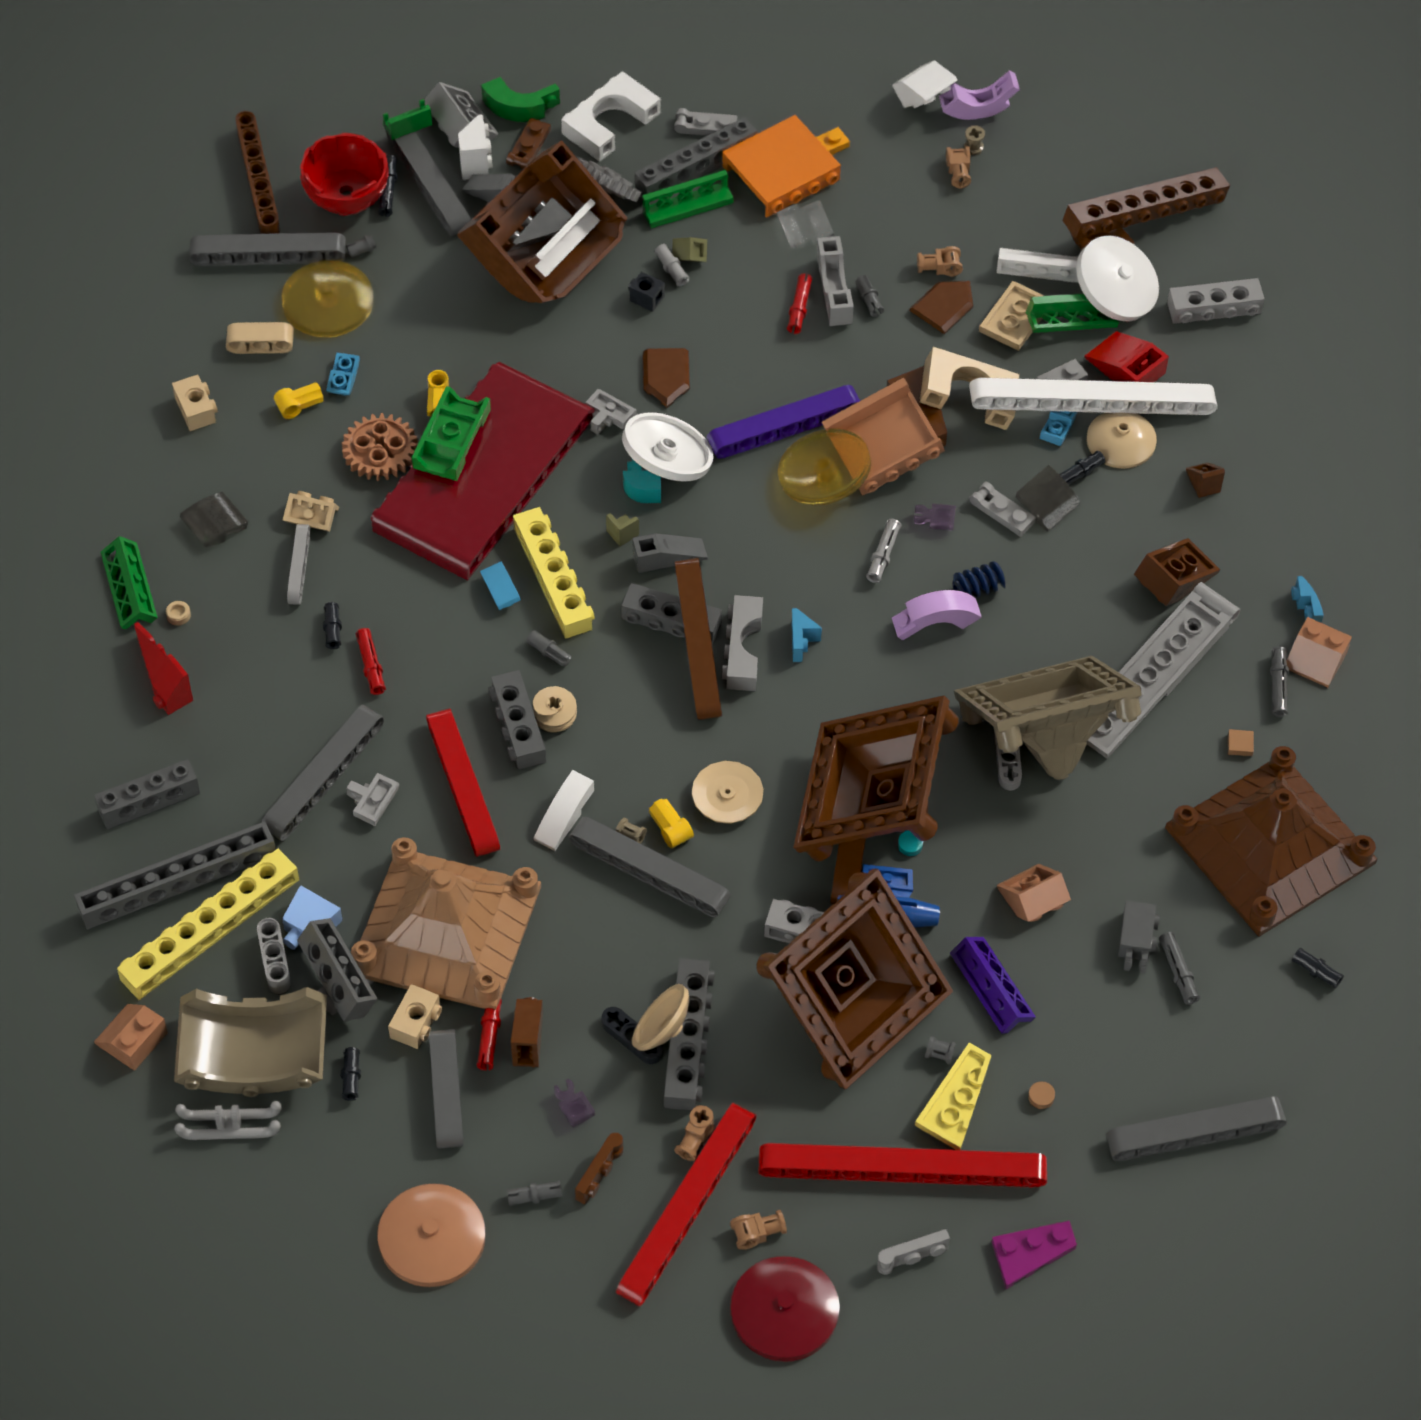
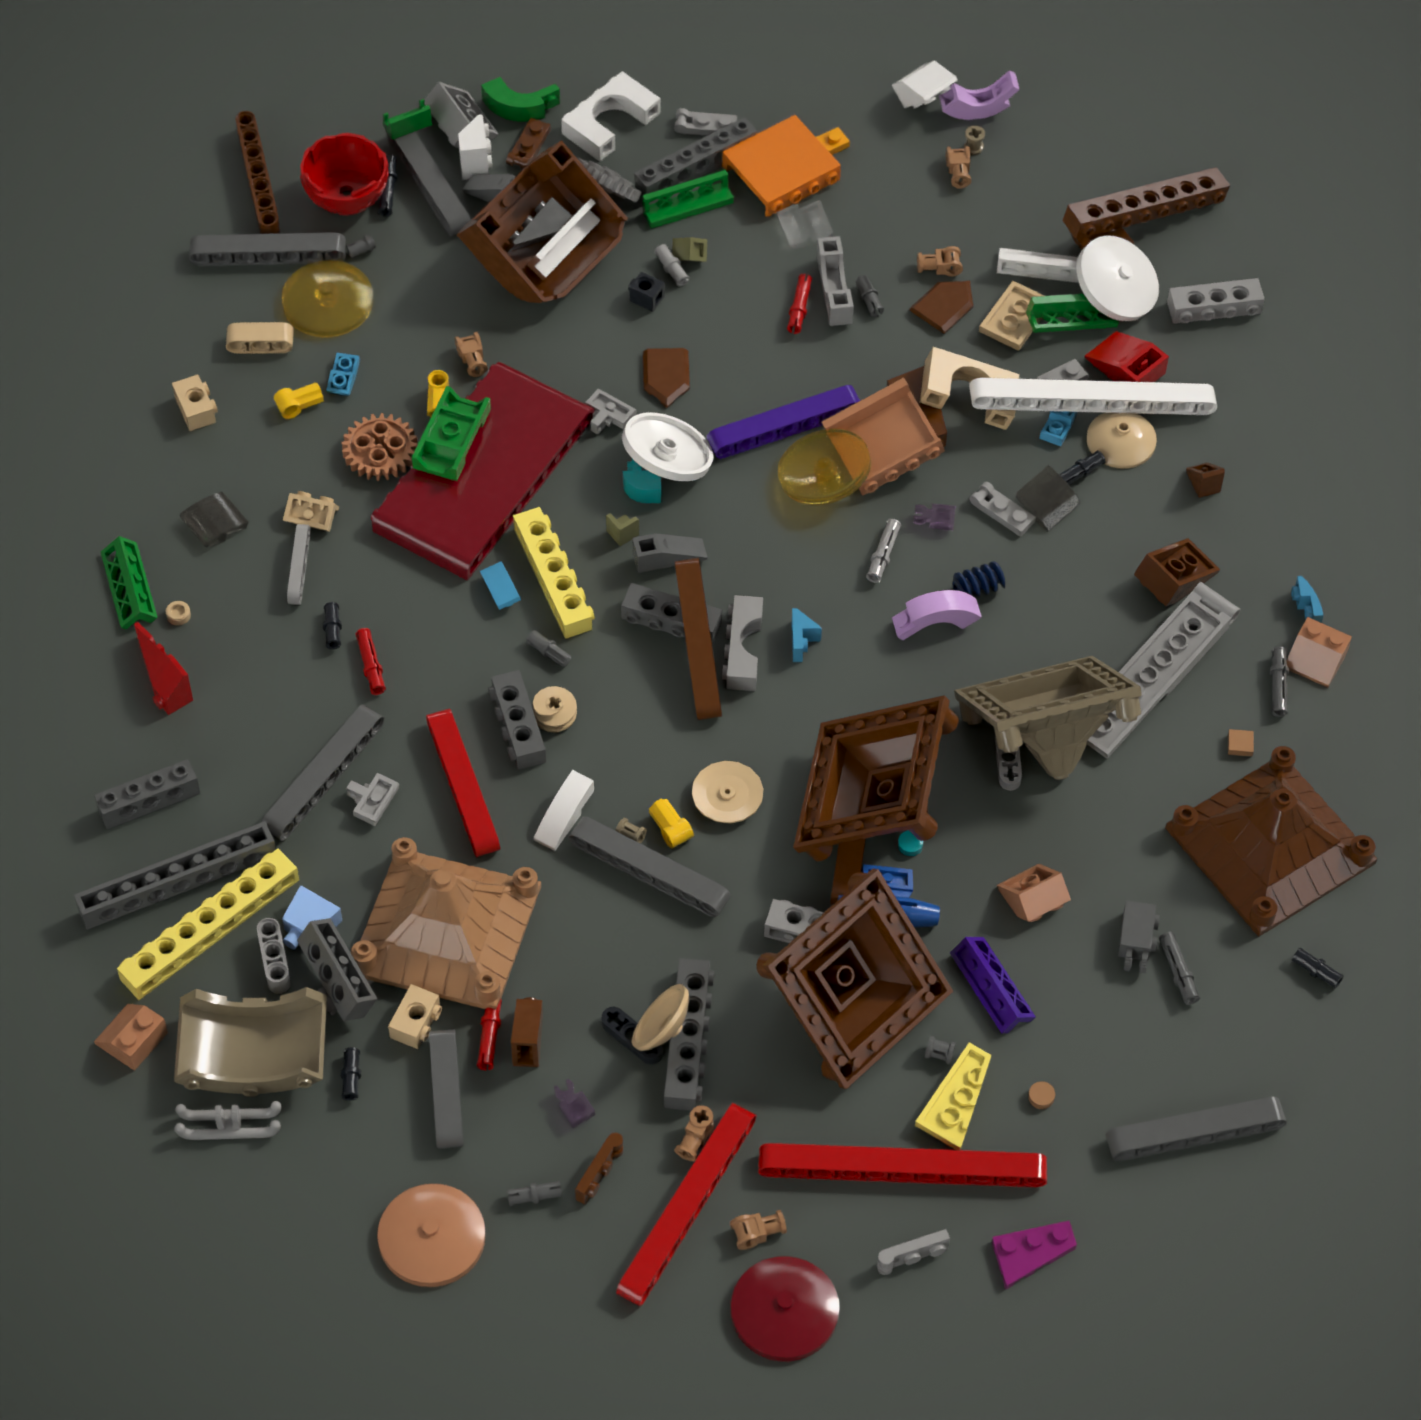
none -> medium nougat connector [455,332,488,377]

